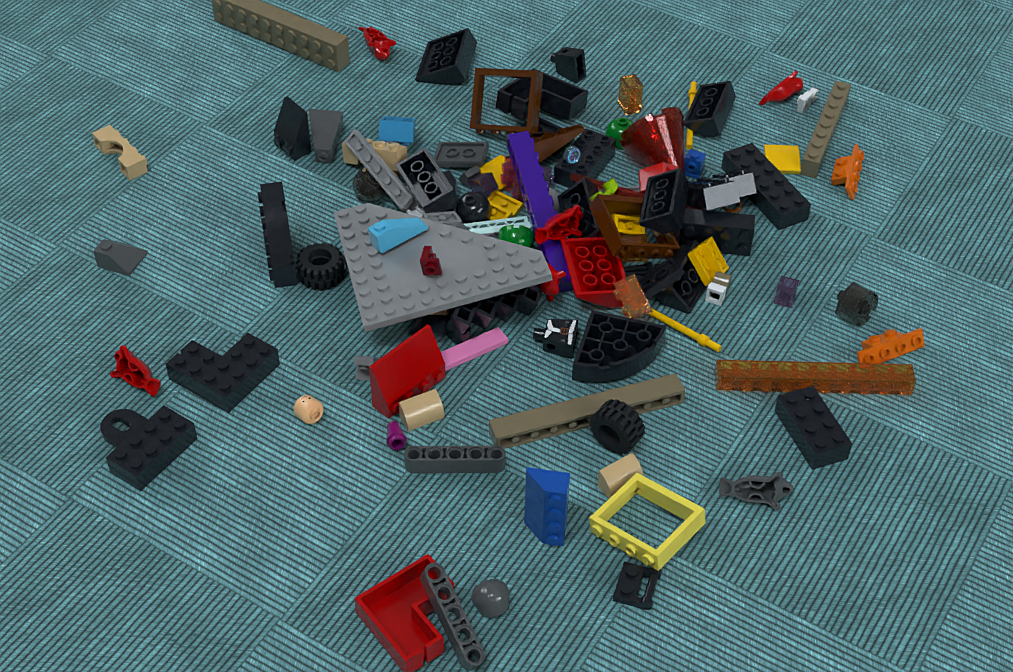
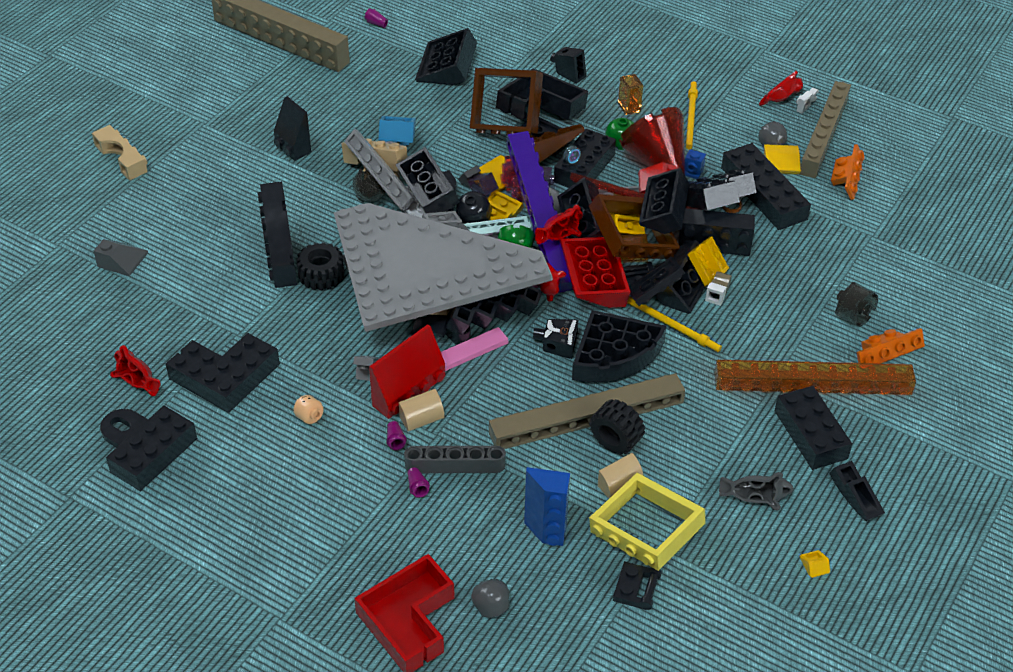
dark grey slope [309,109,344,163] -> none
red animal [358,26,396,61] -> none
medium azure slope [367,217,428,254] -> none
dark red bracket [420,246,442,275] -> none
dark grey beam [420,562,485,671] -> none
dark grey tile [433,142,489,167] -> none
lime bar [589,178,618,202] -> none
clear orange brick [613,274,652,319] -> none
black slope [683,81,736,137] -> none
clear purple brick [774,276,800,308] -> none
none -> magenta cone [364,8,388,28]
none -> magenta cone [407,467,430,498]
none -> dark grey hair [758,121,788,147]
none -> yellow slope [800,550,830,578]
none -> black slope [829,461,885,521]

